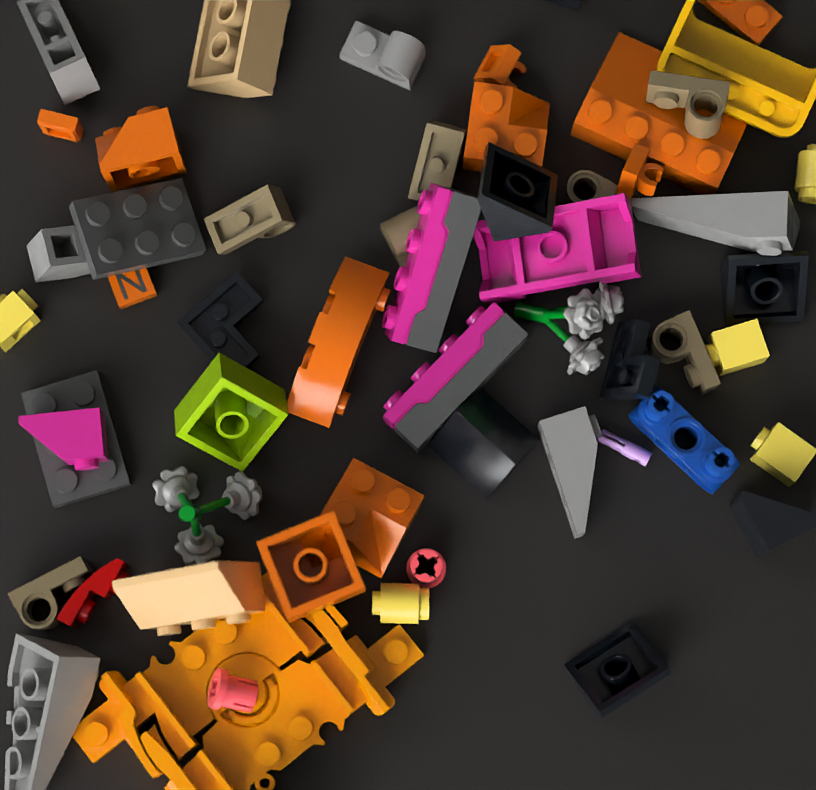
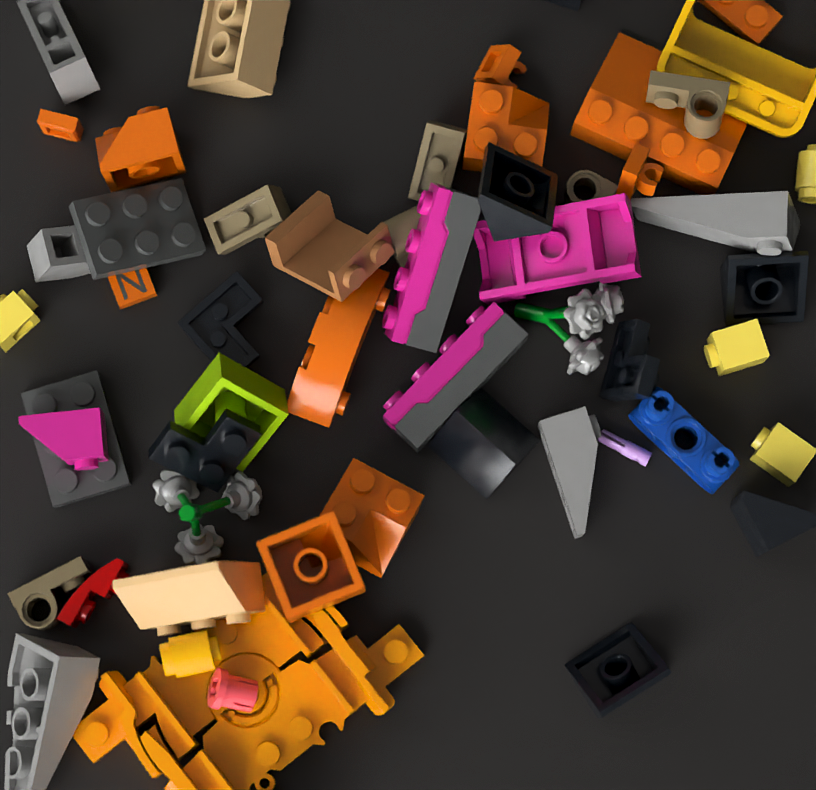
light grey plate [339,21,426,90] -> none
light yellow brick [372,583,429,624] -> none
coral bush [406,548,446,589] -> none
dark tan plate [649,310,721,395] -> none
none -> black plate [149,408,262,493]
none -> yellow brick [159,630,222,678]
none -> medium nougat panel [265,190,394,302]

